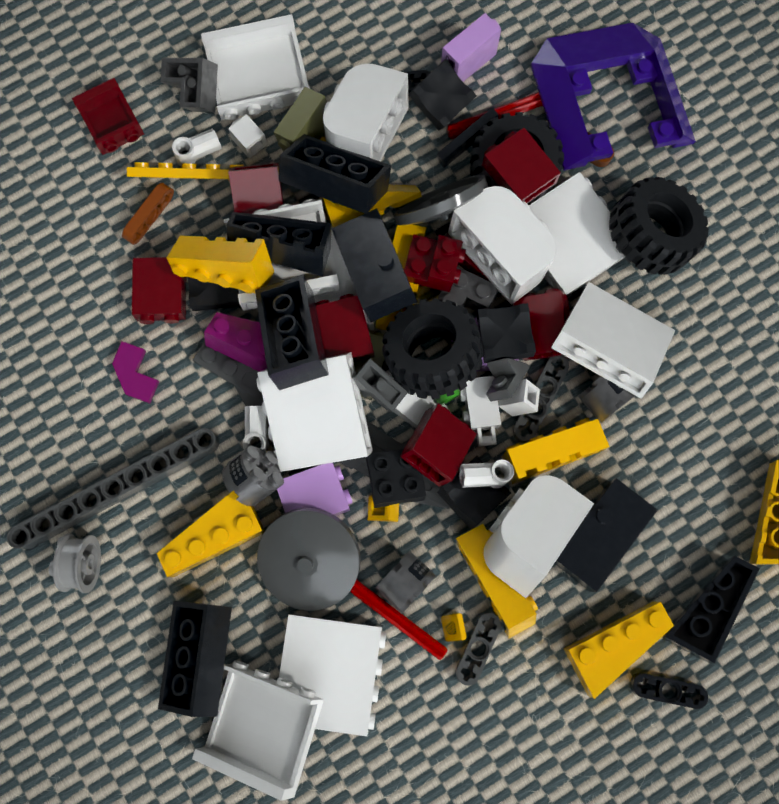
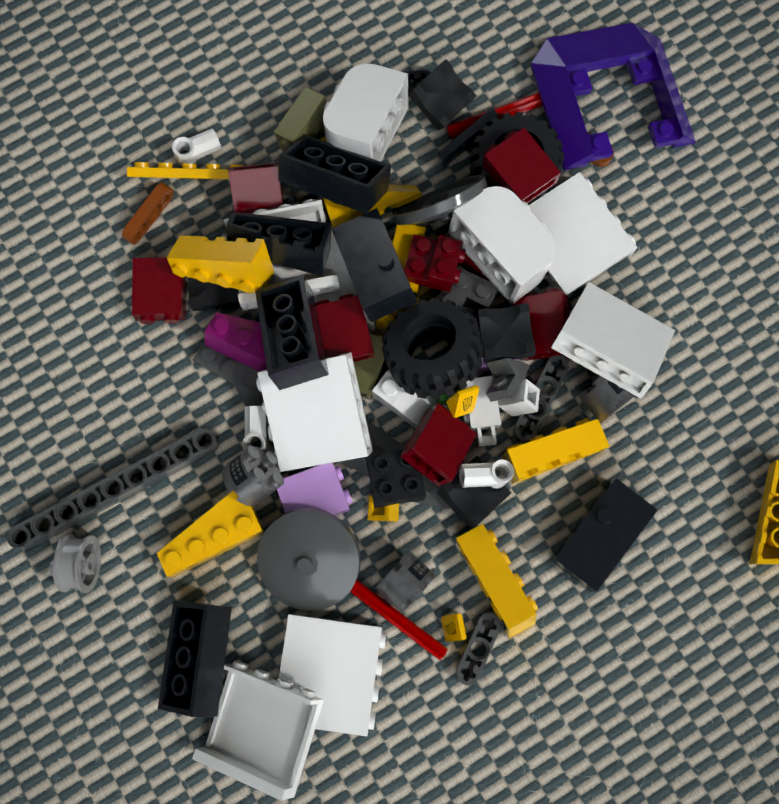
dark red panel [72,78,144,155] -> none
magenta tile [112,341,159,404] -> none
flat silver brick [161,58,218,112] -> none
white panel [201,14,310,120] -> none
white brick [228,114,267,159] -> none
dark grey slope [353,359,408,413] -> none
lavender brick [441,13,501,82] -> none
white brick [484,475,594,598] -> none
yellow wedge [563,601,674,699] -> none
black tyre [609,177,709,275] -> none
black beam [630,673,708,709] -> none
black wedge [661,556,760,663] -> none
none -> yellow slope [446,385,479,418]

